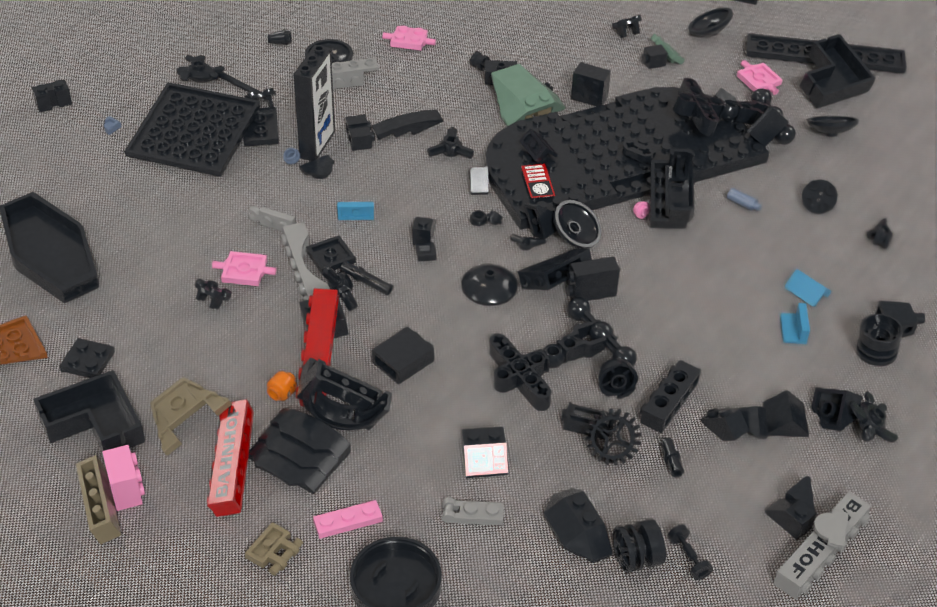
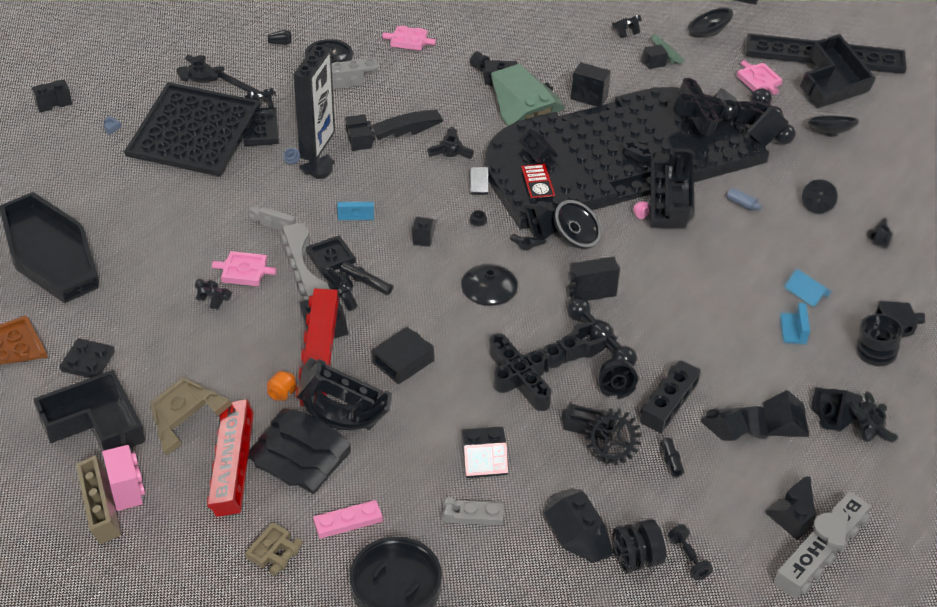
black plate [415,242,436,262] -> none
black plate [486,210,503,225] -> none
black slope [517,248,592,290] -> none

